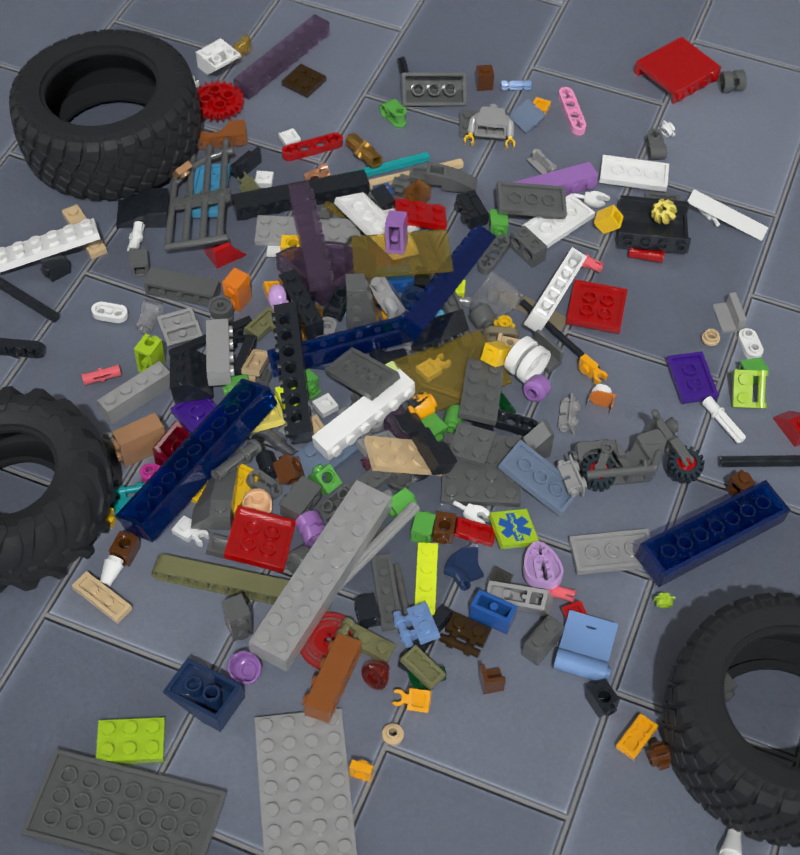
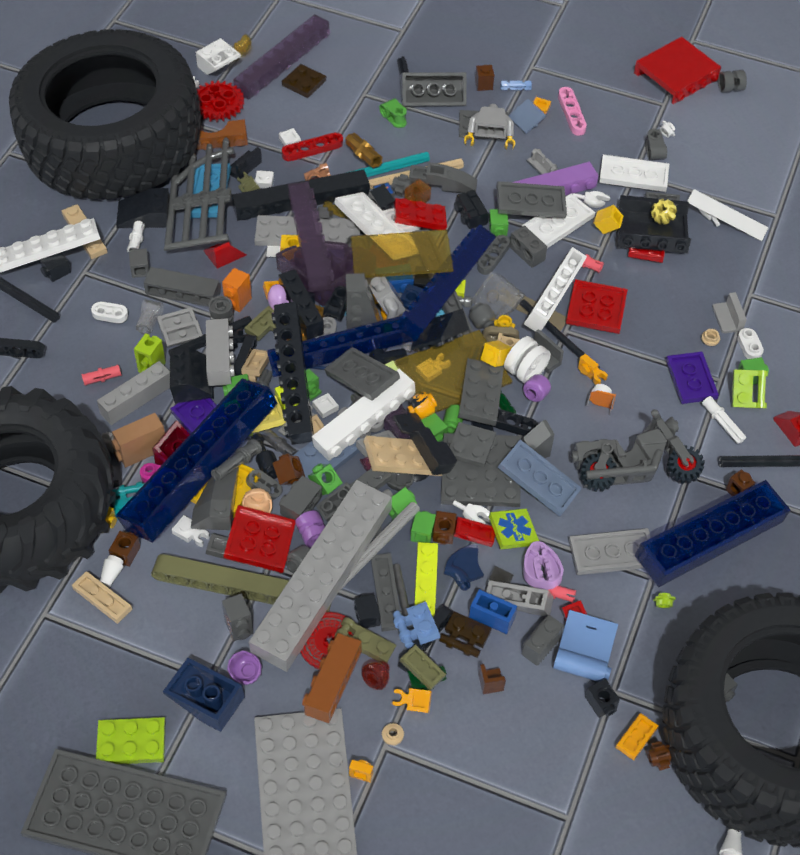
medium nougat plate [172,161,192,180] -> none
medium lavender brick [385,210,408,254] -> none
light grey hinge [557,454,587,497] -> none
light grey hinge [558,393,580,435] -> none

